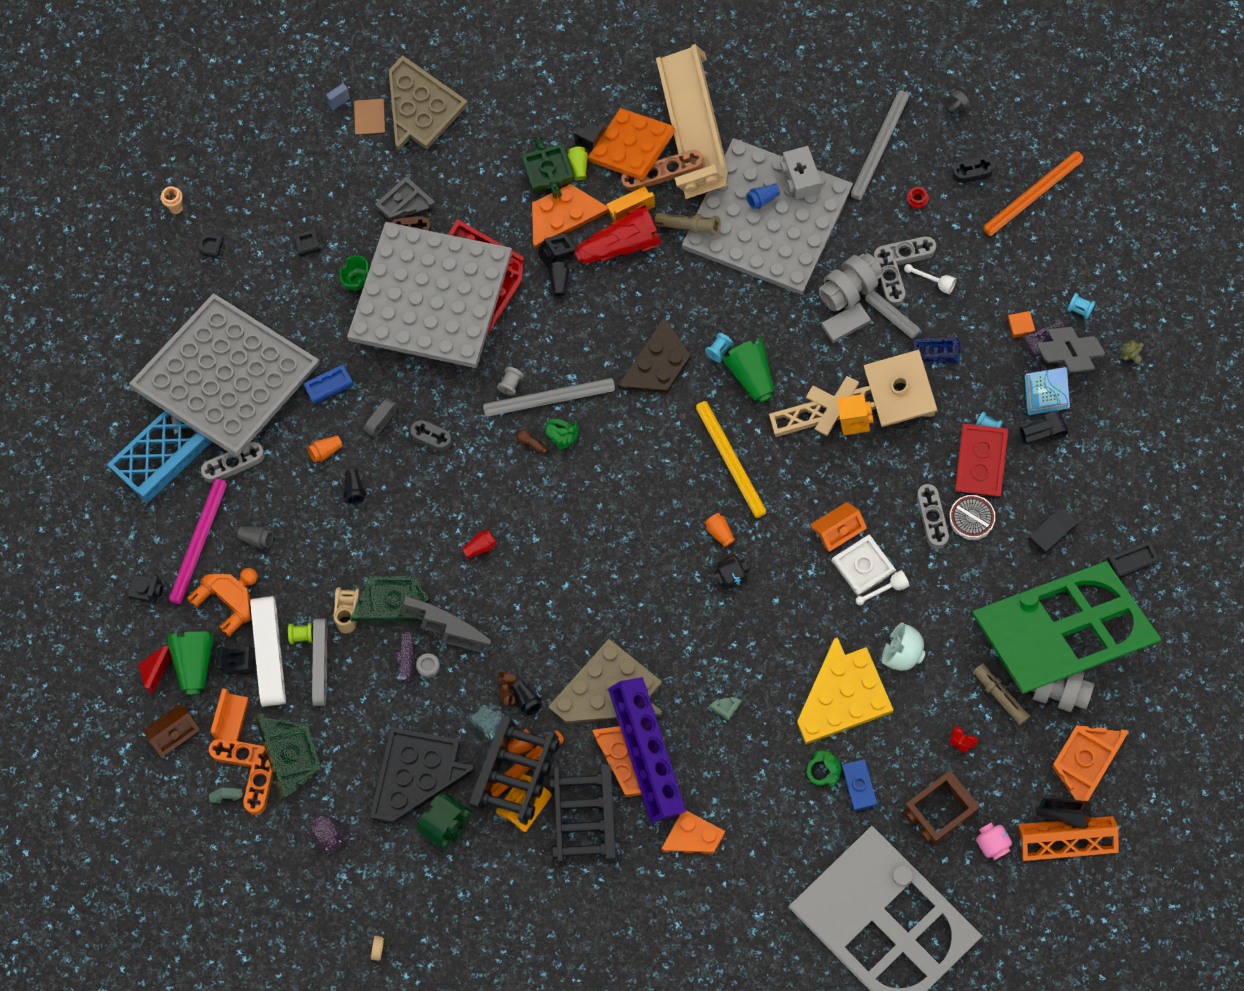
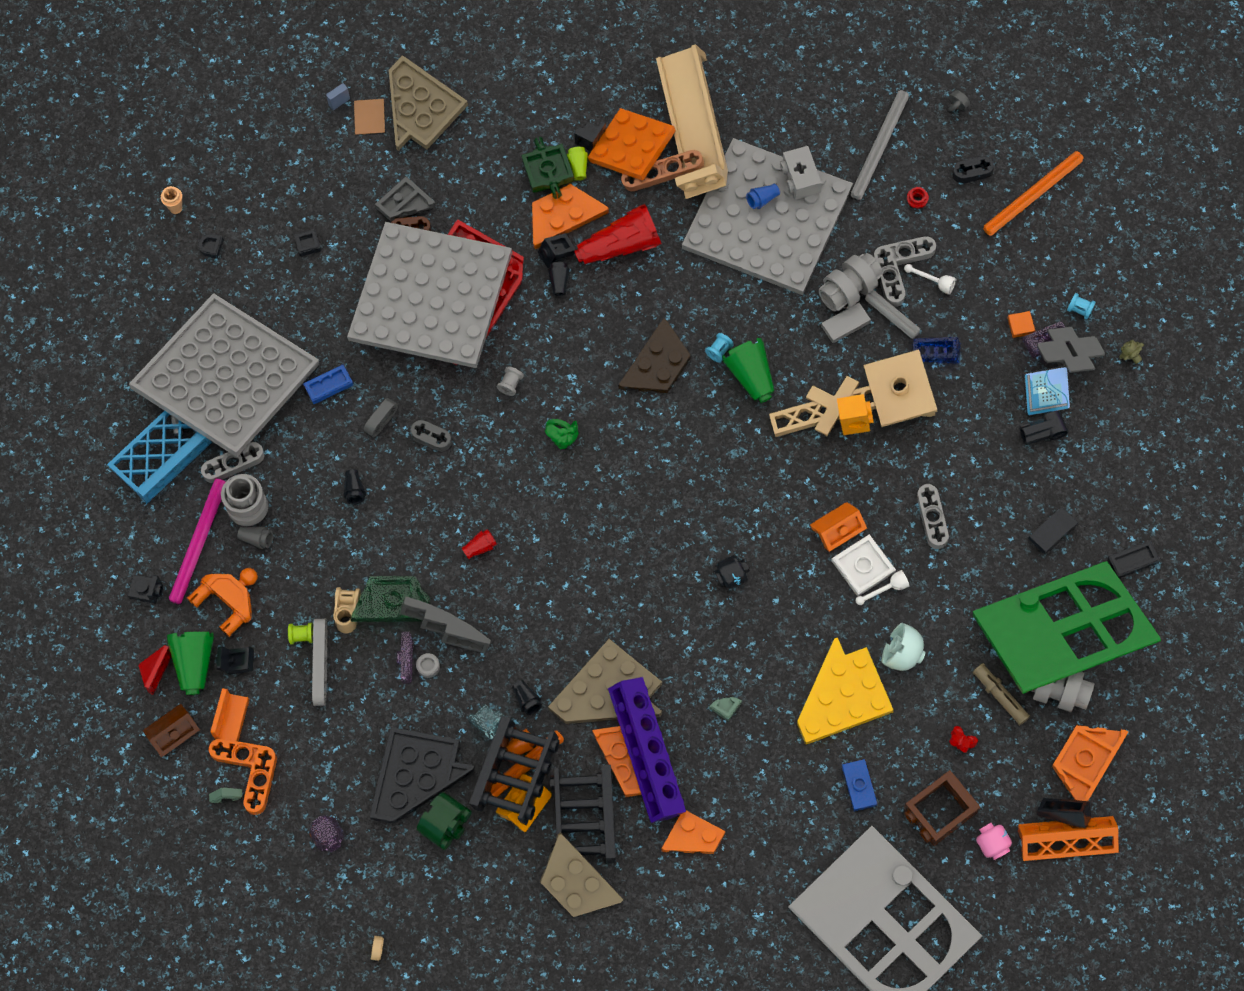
white beam [250,596,286,707] -> none
clear green wing [255,714,321,800] -> none
orange cone [307,435,343,463] -> none
green hair [340,255,370,291] -> none
light grey axle [483,378,615,417] -> none
reddish brown arm [498,672,516,706] -> none
reddish brown piece [516,429,548,454] -> none
light orange panel [606,186,655,221] -> none
dark tan pin [655,213,721,236] -> none
yellow axle [696,401,766,518] -> none
orange cone [704,513,735,548] -> none
green piece [806,750,842,787] -> none
tile [949,495,995,540] -> none
red tile [955,424,1008,497] -> none
medium azure bush [976,412,1003,428] -> none
none -> light grey piece [221,474,268,526]
none -> dark tan wing [540,832,623,917]

